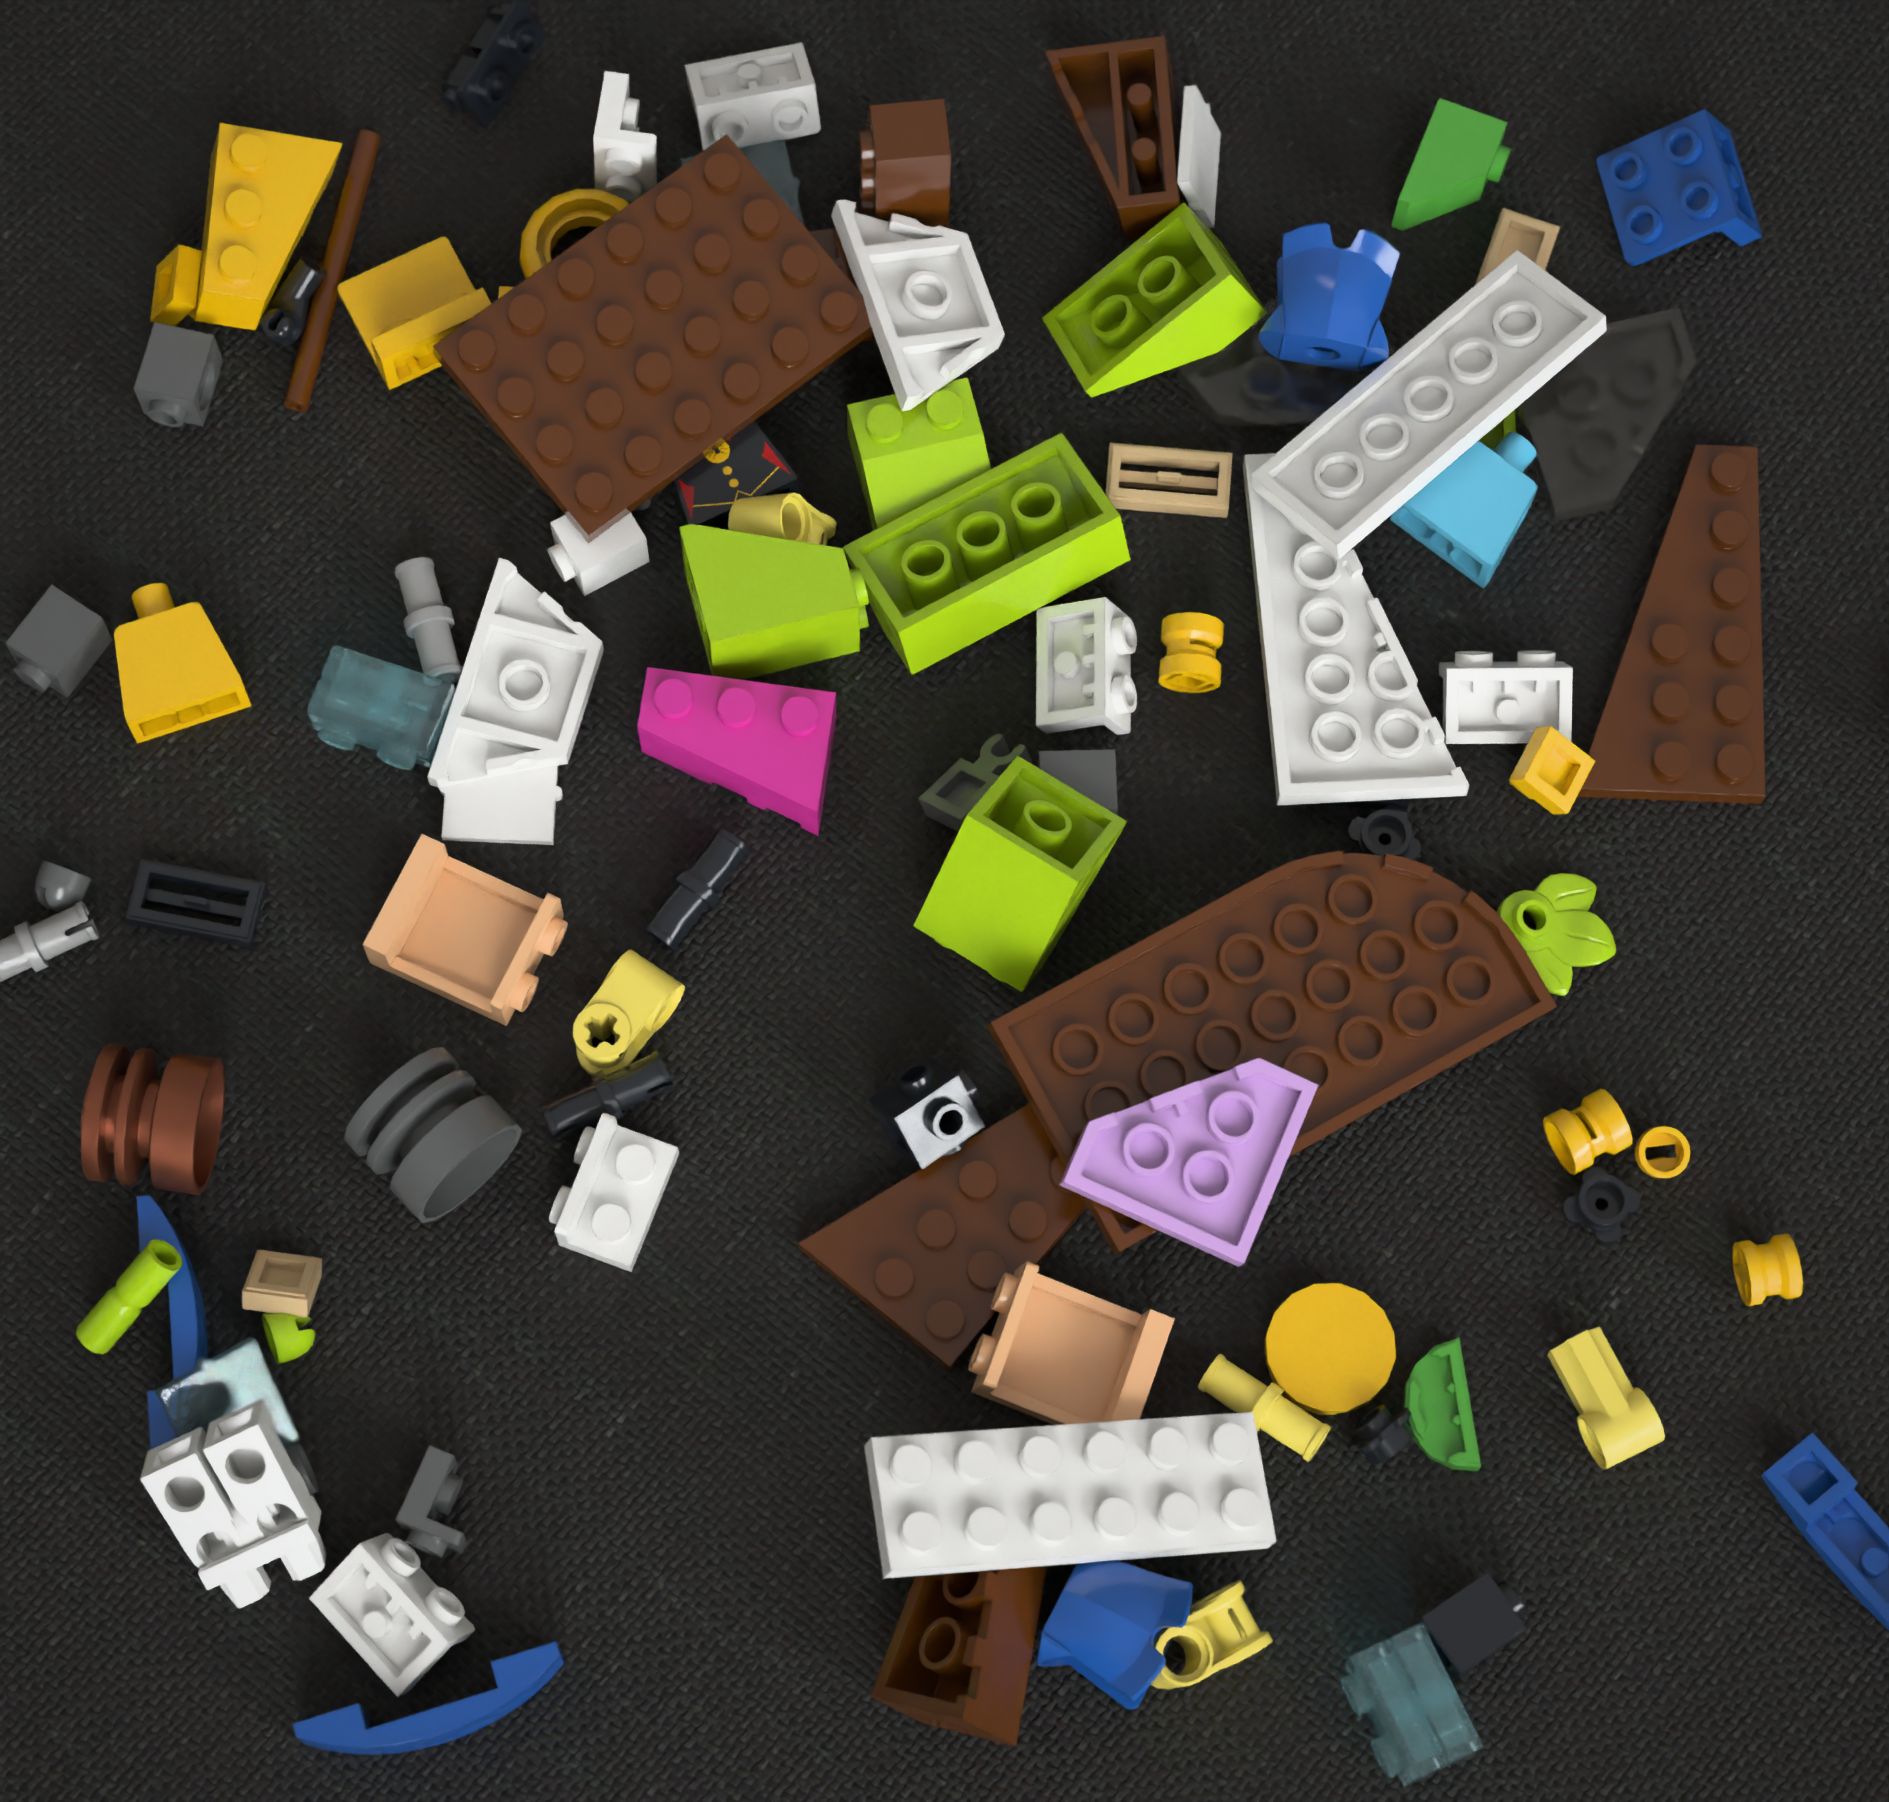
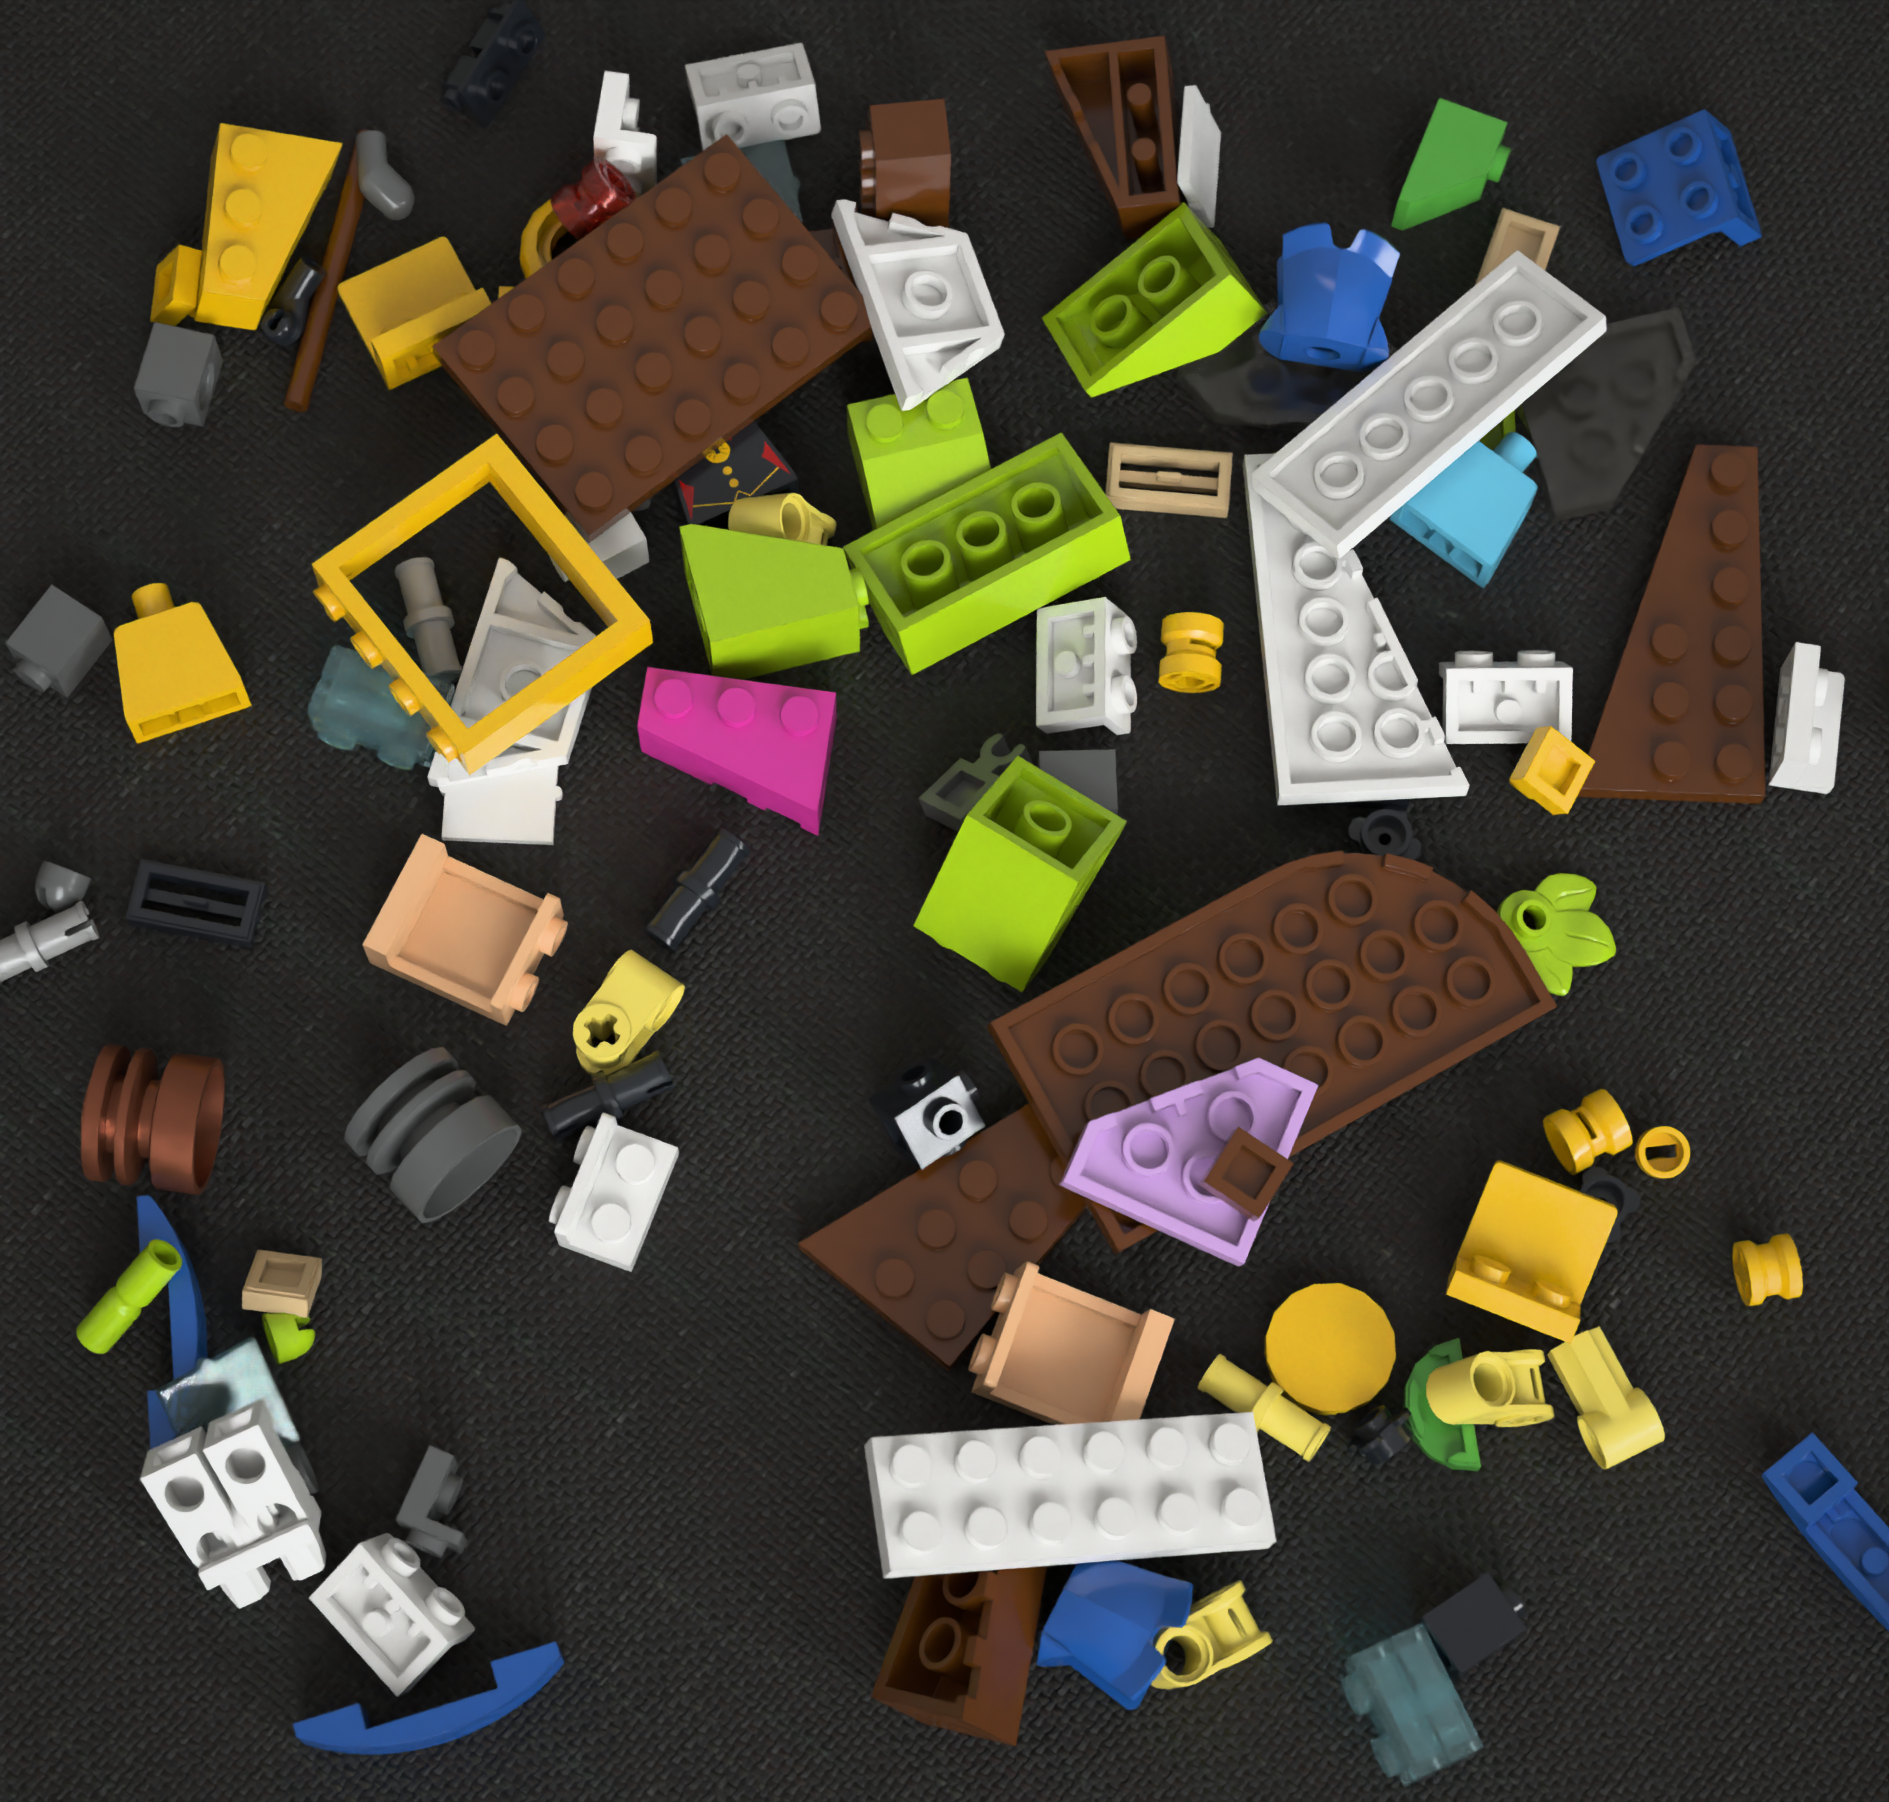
none -> yellow window [312,434,653,775]
none -> dark grey arm [356,131,415,221]
none -> clear red wheel [550,156,637,240]
none -> reddish brown plate [1199,1126,1294,1221]
none -> light yellow piece [1426,1349,1554,1427]
none -> yellow bracket [1446,1160,1617,1344]
none -> white bracket [1769,642,1845,794]

